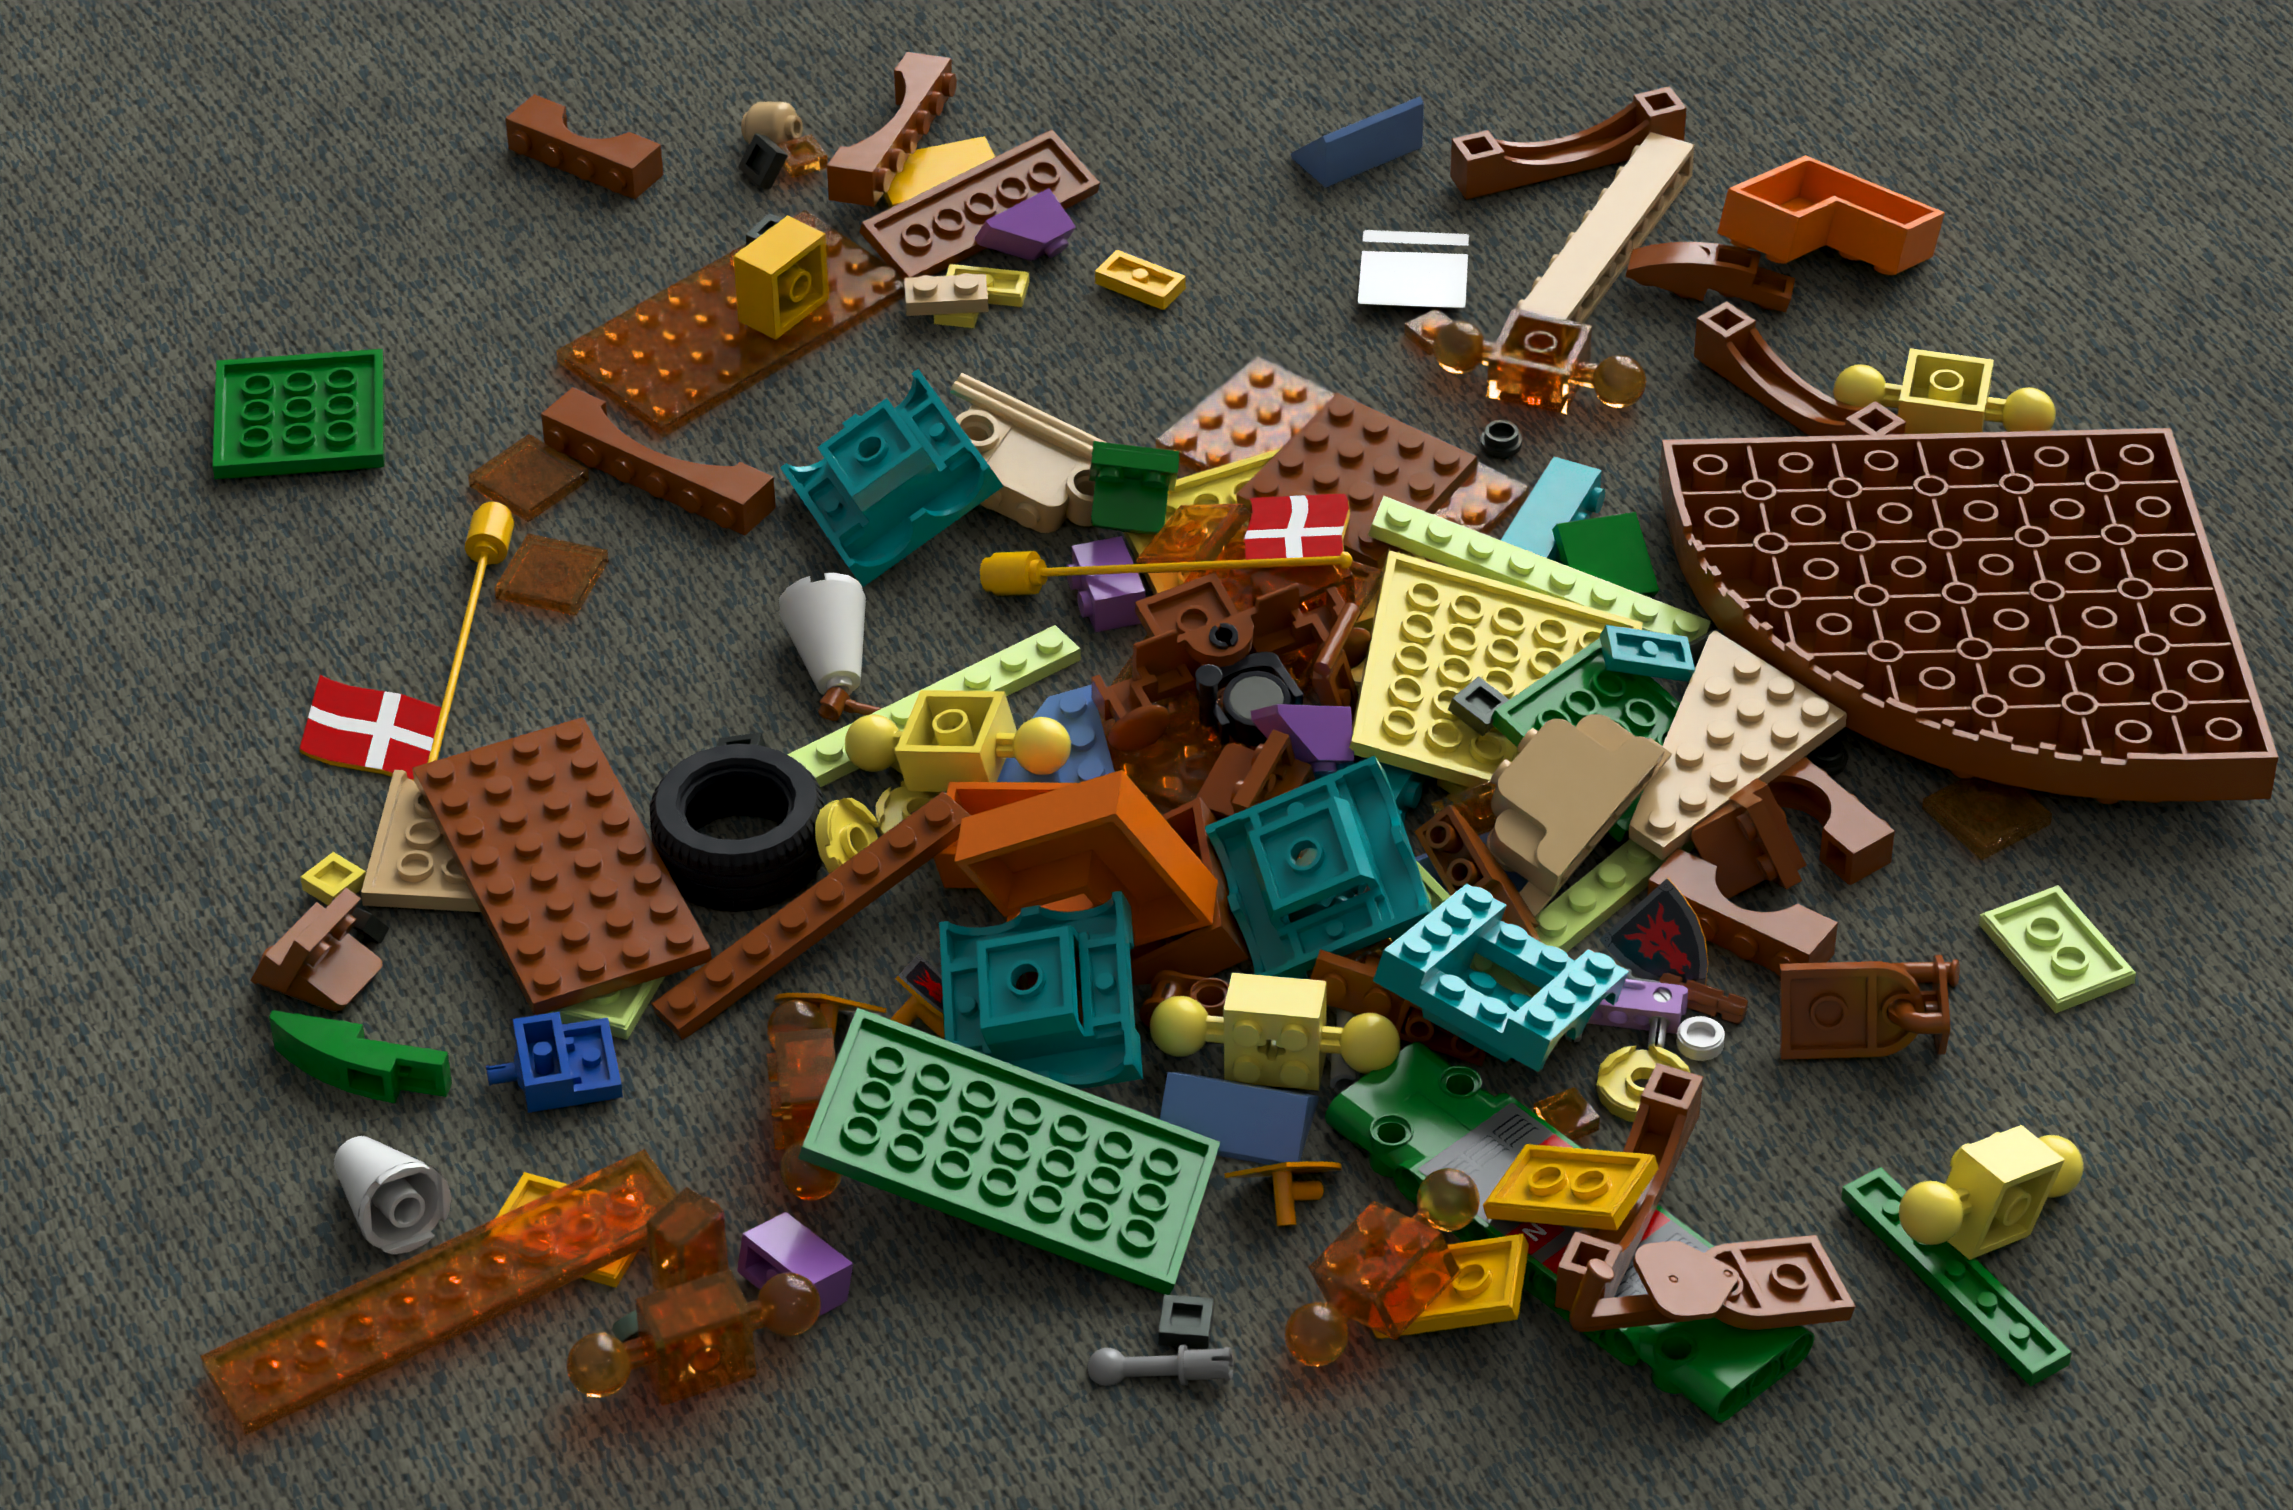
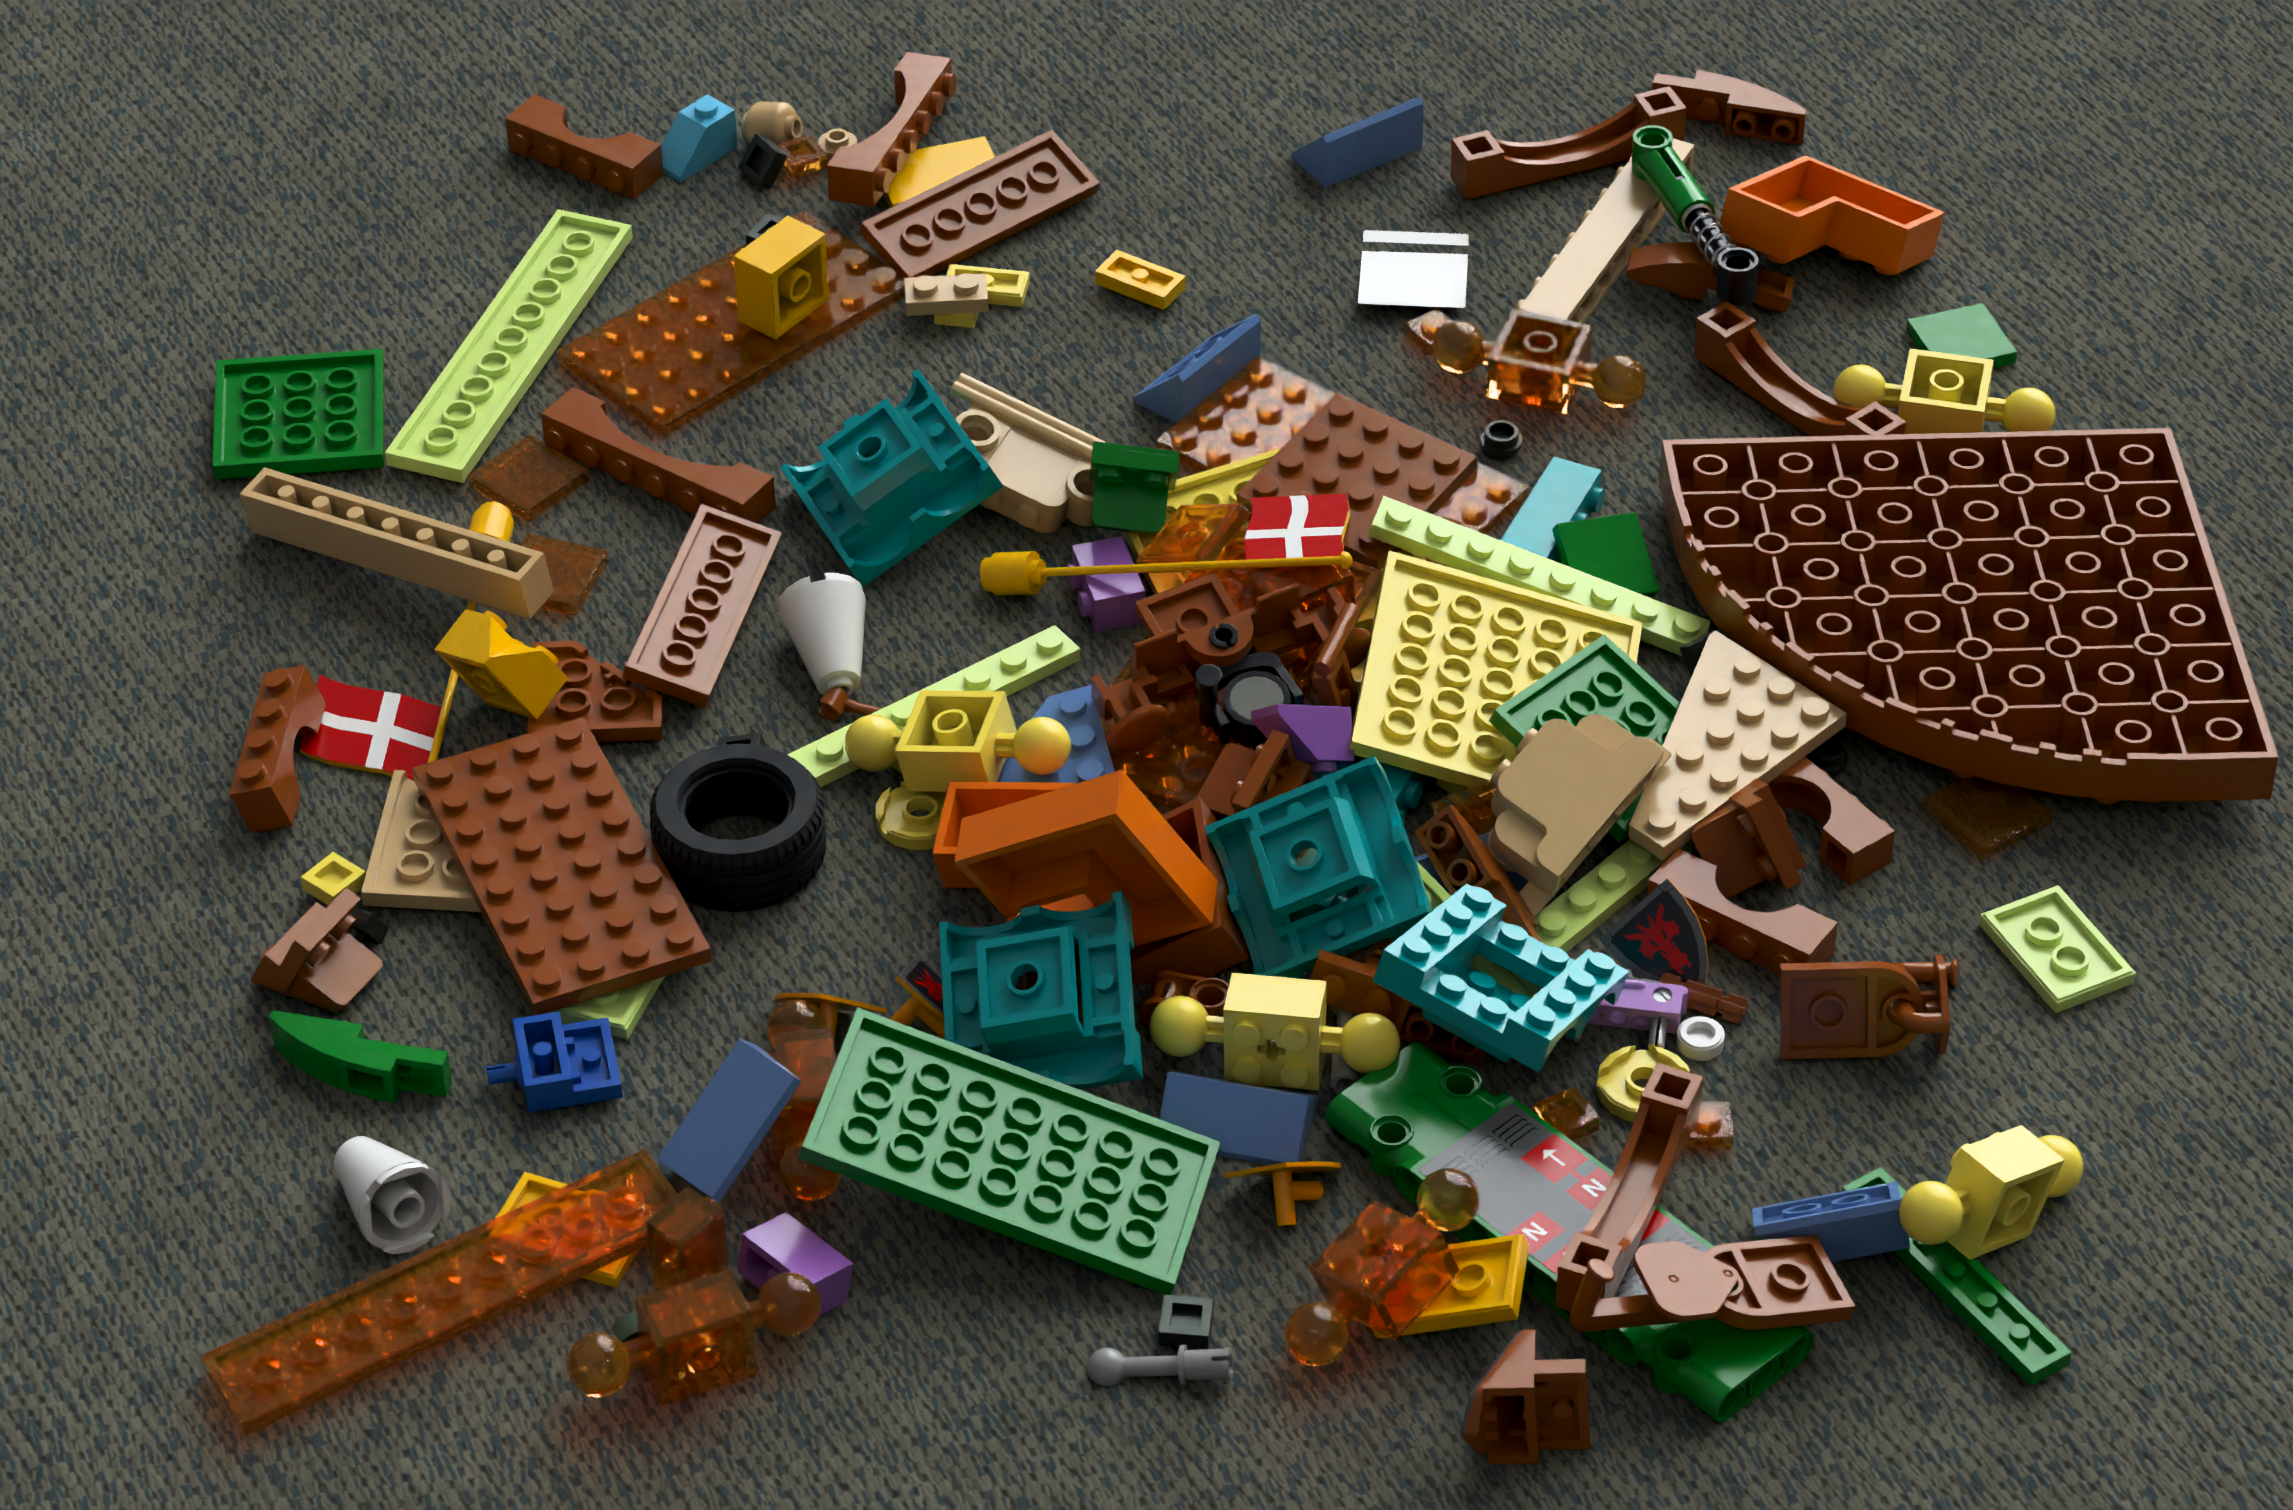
dark orange plate [651,791,971,1040] -> none
light yellow tile [815,798,879,873] -> none
medium lavender slope [974,188,1076,260] -> none
pearl dark grey plate [1448,676,1509,736] -> none
yellow tile [1483,1144,1659,1230] -> none
teal plate [1599,625,1695,682] -> none
none -> dark orange arch [229,665,326,832]
none -> tan brick [239,467,554,619]
none -> yellowish green plate [385,209,633,483]
none -> yellow slope [434,609,568,719]
none -> dark orange plate [527,641,663,742]
none -> plate [622,504,782,708]
none -> medium blue slope [657,1038,802,1203]
none -> medium azure slope [661,94,738,182]
none -> tan plate [818,129,857,161]
none -> medium blue slope [1133,314,1261,427]
none -> dark orange piece [1460,1329,1591,1464]
none -> piece [1632,125,1759,305]
none -> dark orange slope [1652,70,1807,145]
none -> clear orange plate [1684,1101,1734,1150]
none -> medium blue slope [1752,1182,1911,1262]
none -> tile [1906,303,2017,368]

